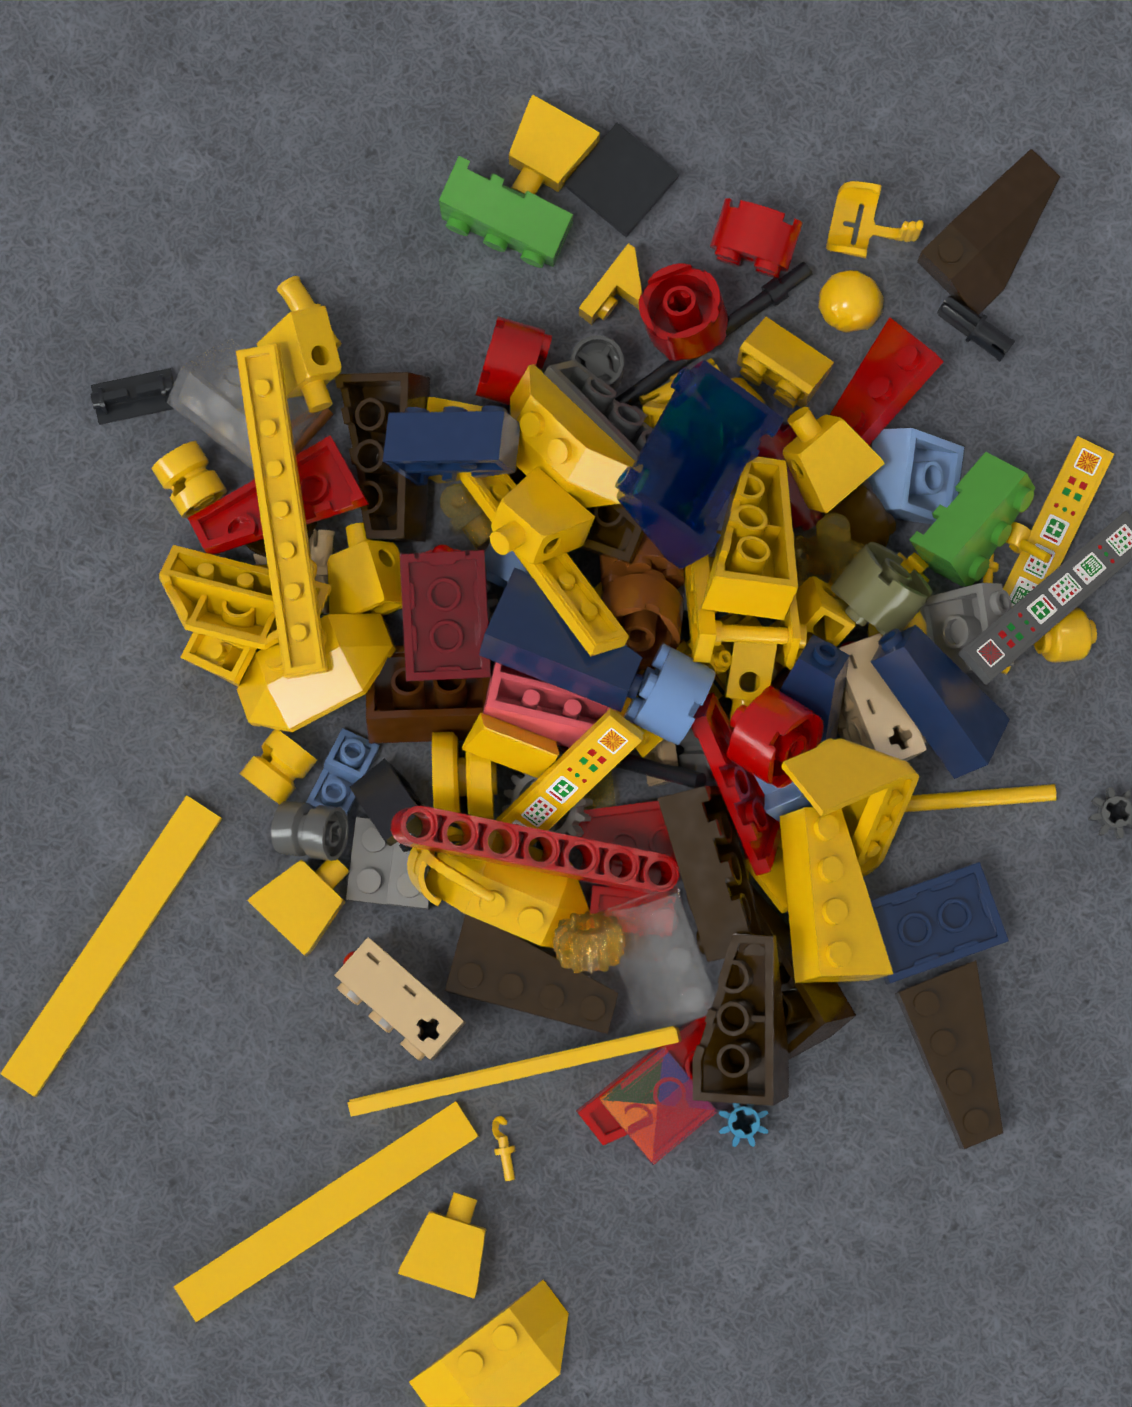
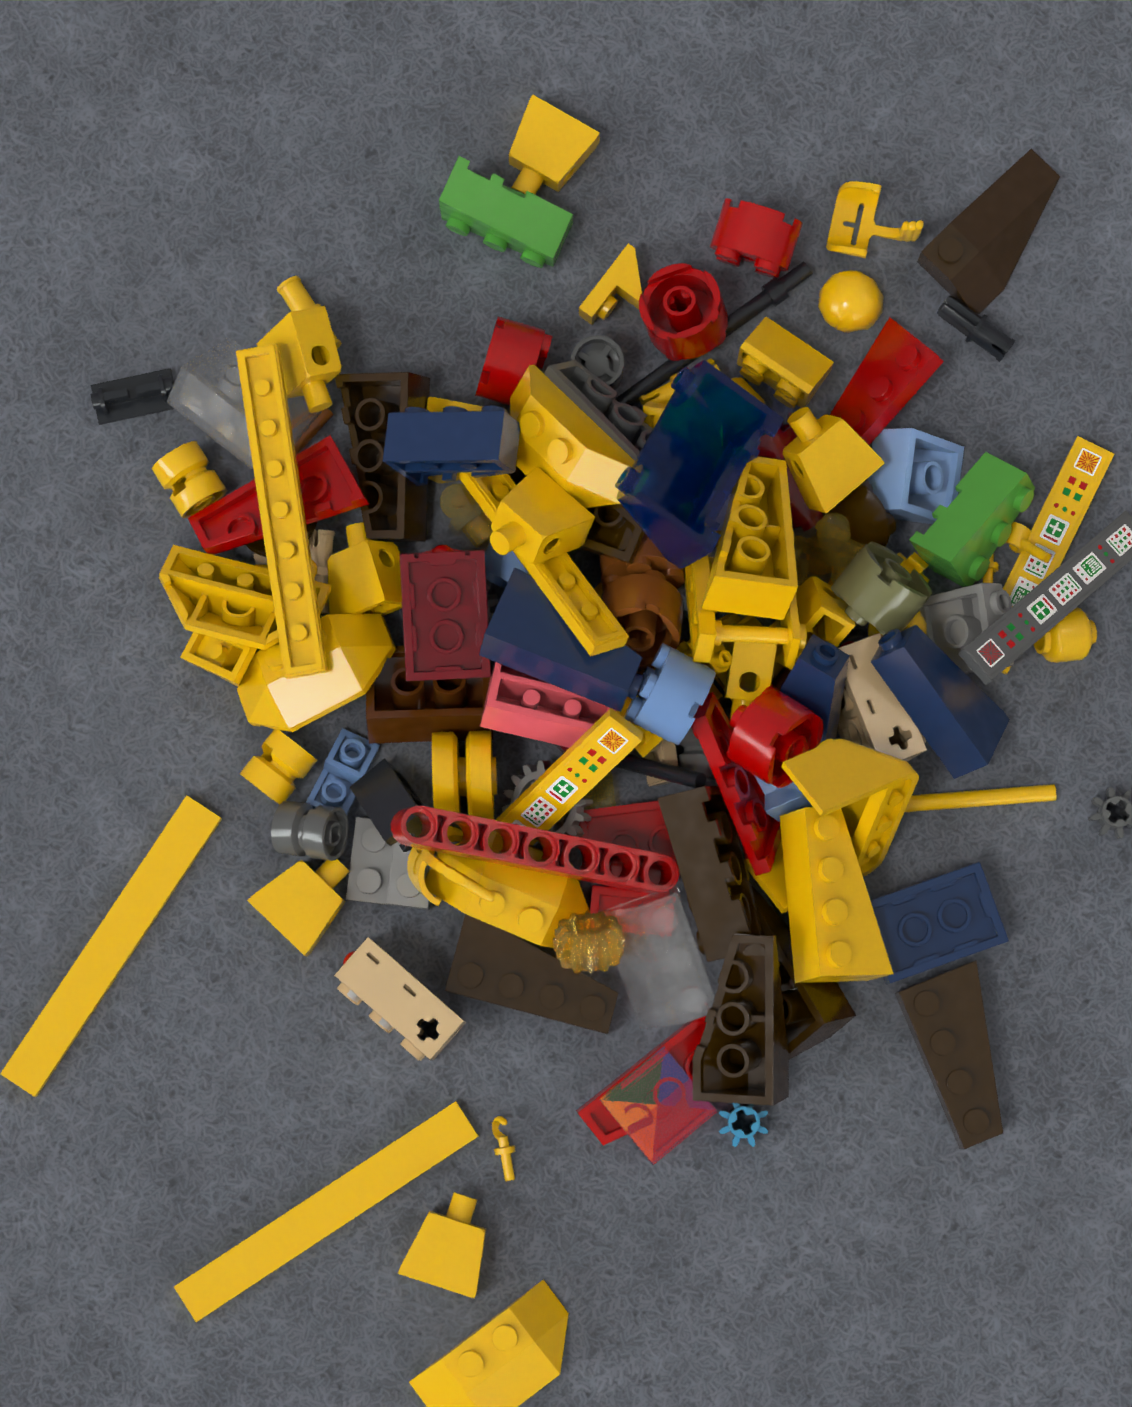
yellow tile [347,1025,682,1117] -> none
yellow slope [462,712,559,778] -> none
black tile [564,123,679,237] -> none

